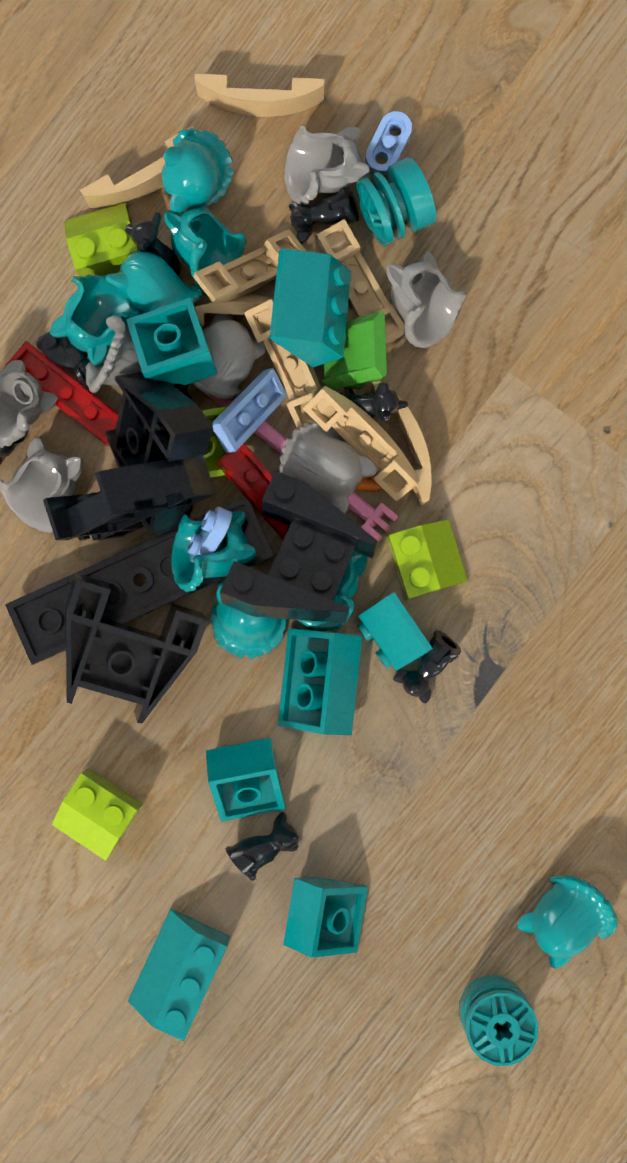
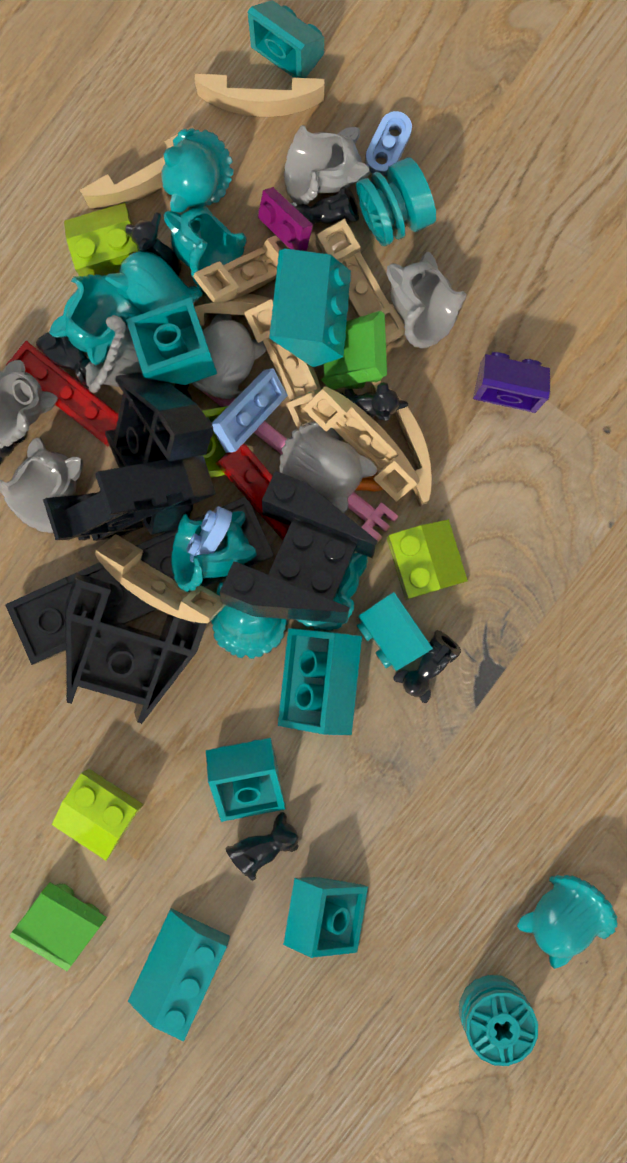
none -> bright green slope [9,882,107,971]
none -> tan slope [95,534,226,623]
none -> teal slope [247,0,325,78]
none -> magenta plate [258,187,313,251]
none -> dark purple slope [473,352,550,413]

